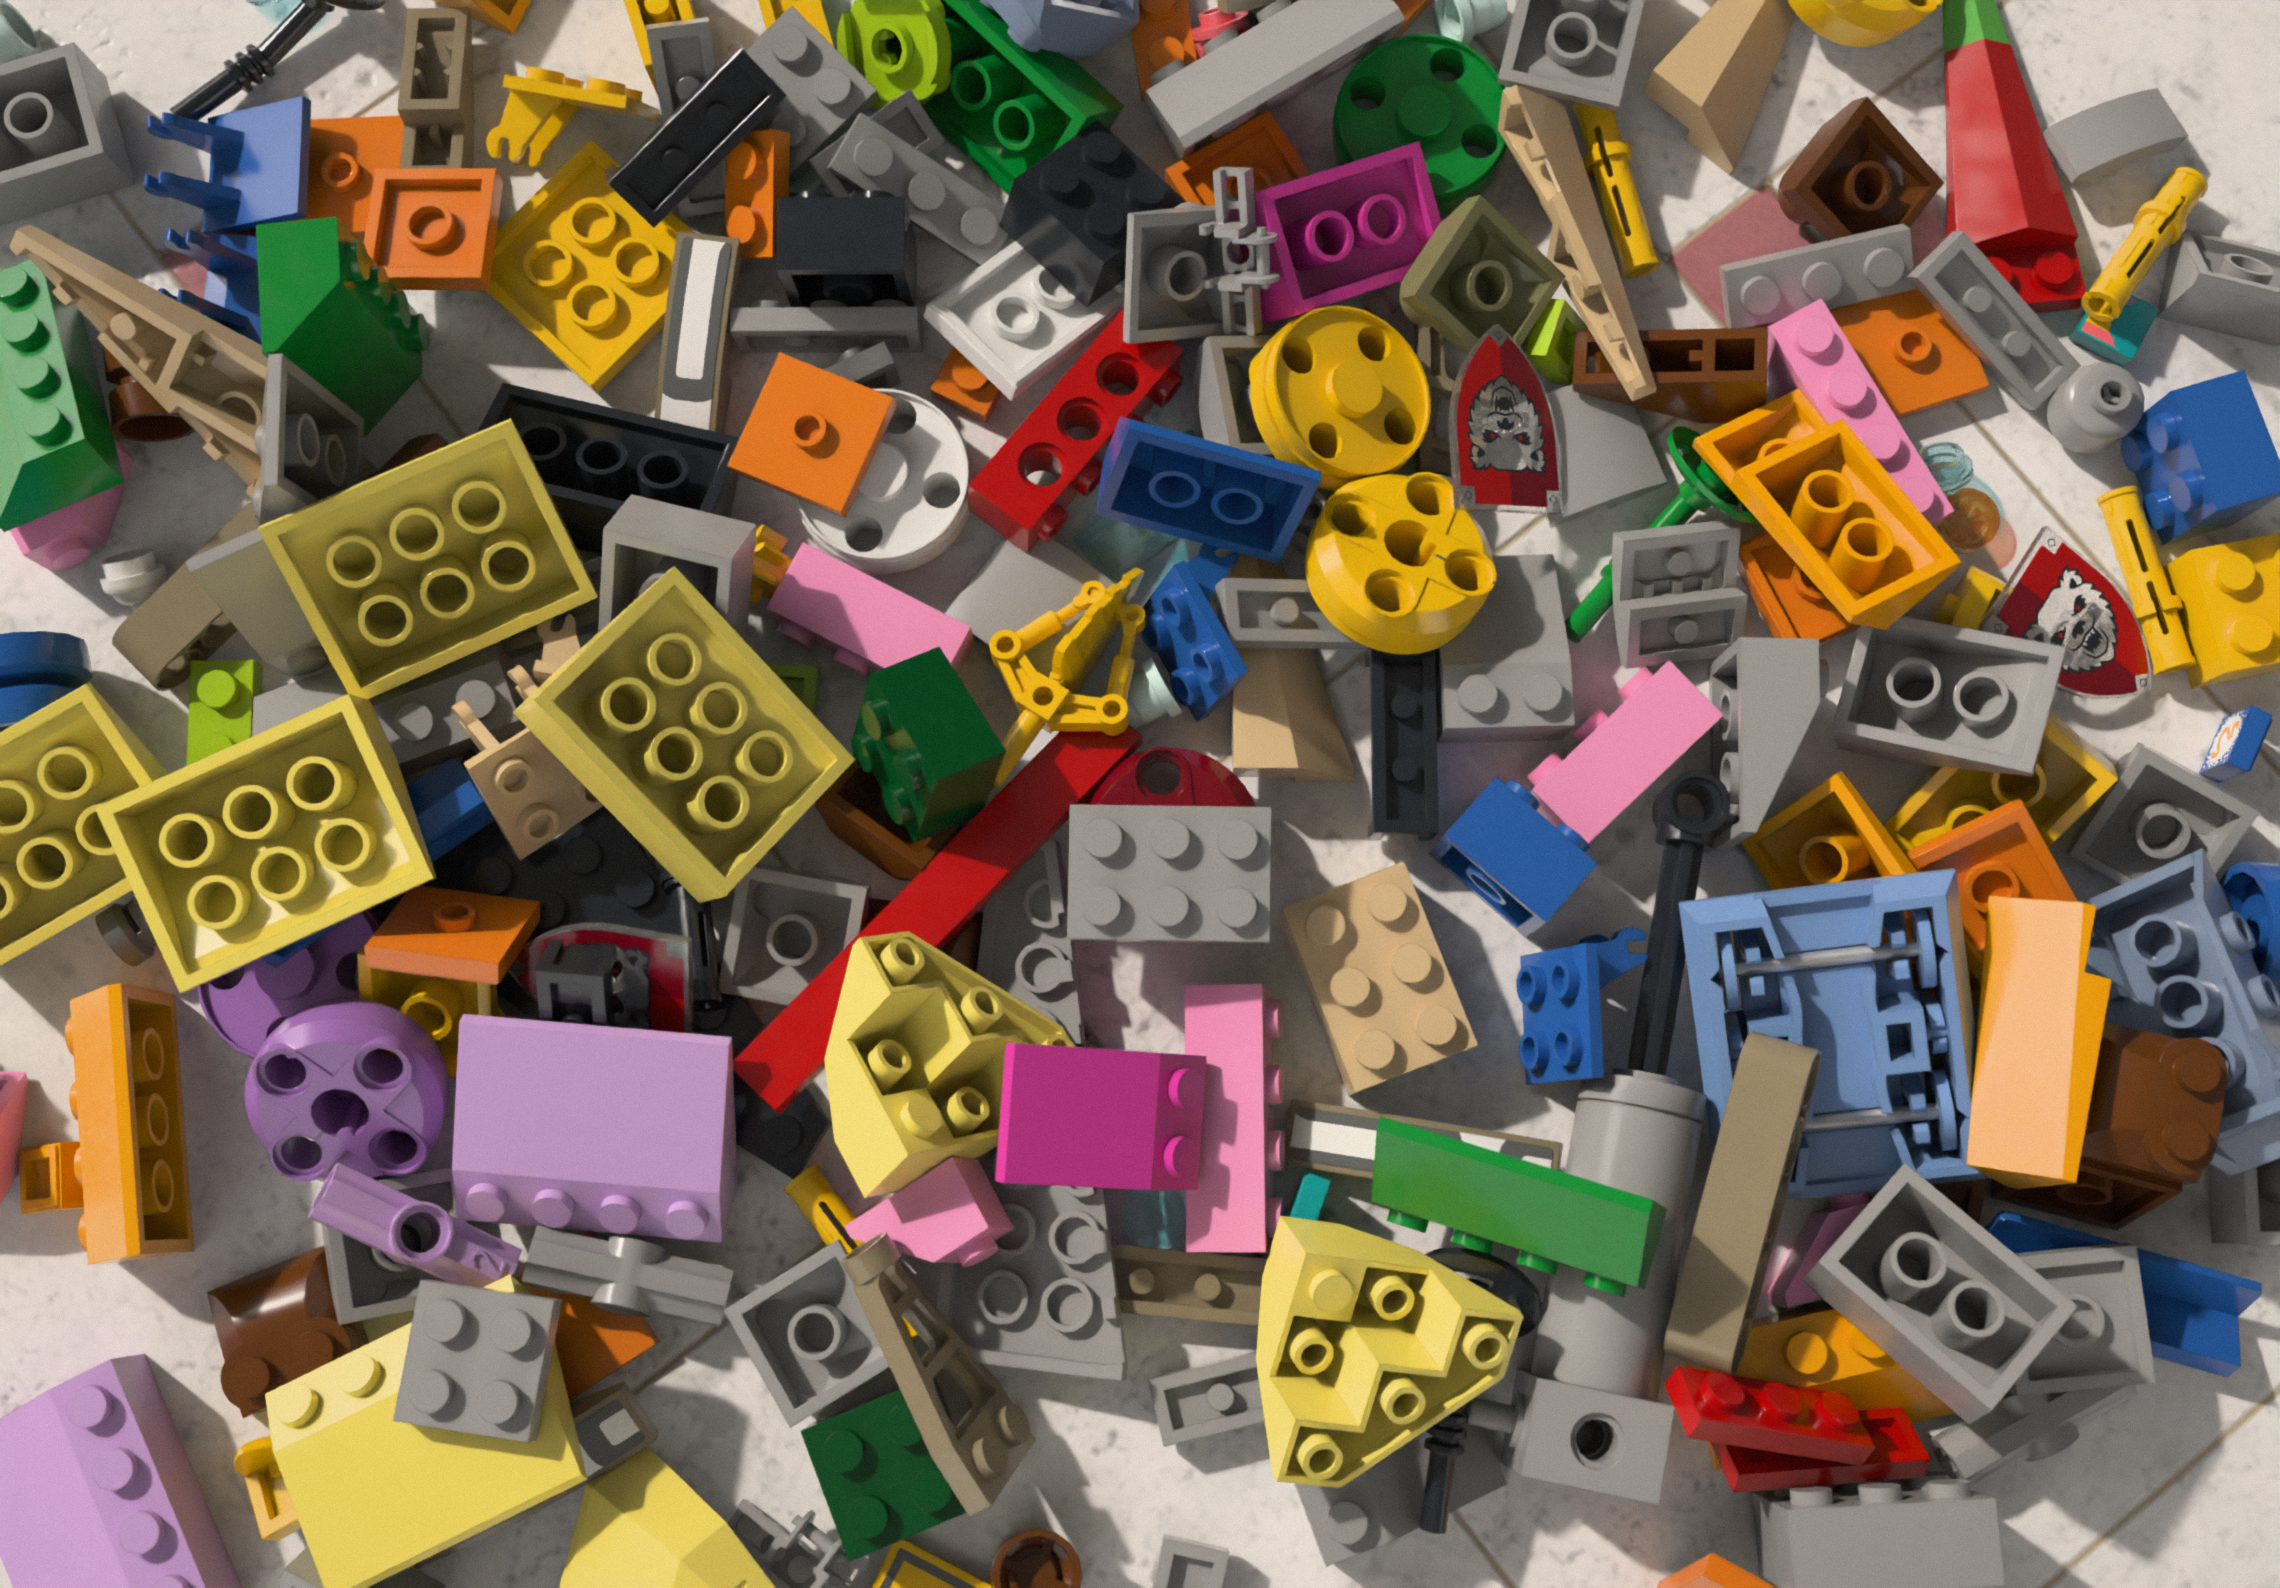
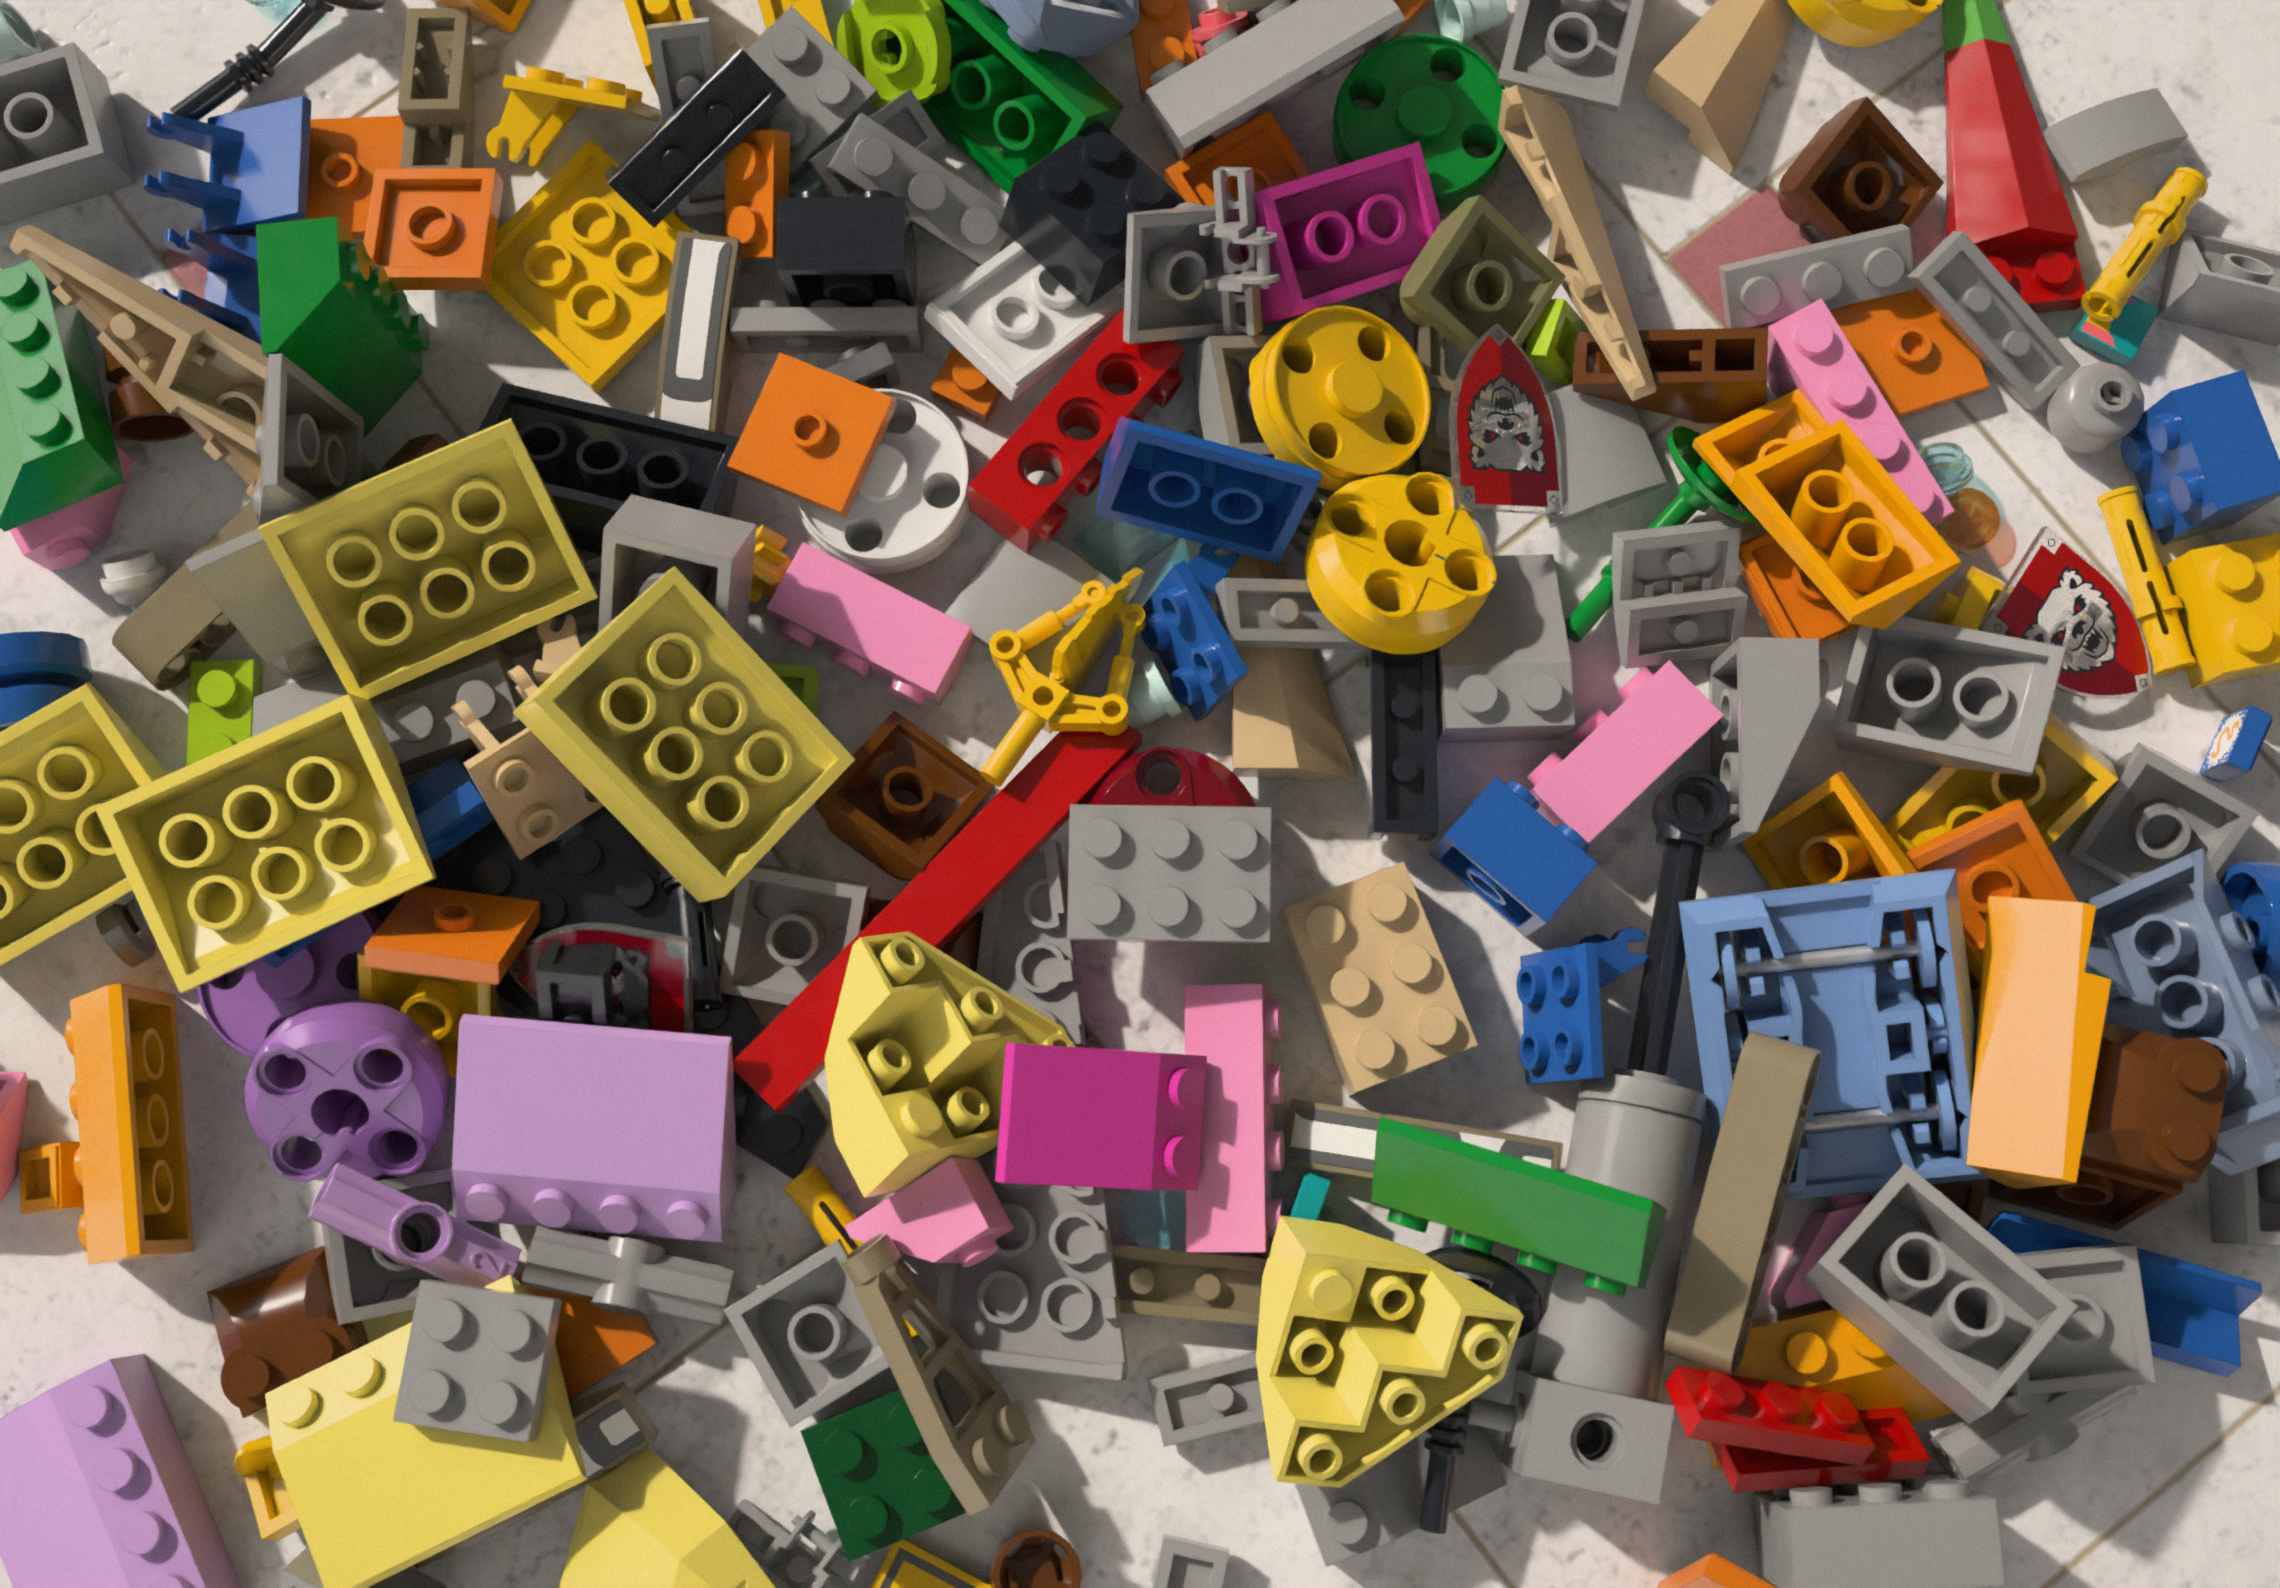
dark green brick [851,646,1006,843] -> none
yellow pin [1573,102,1661,279] -> none

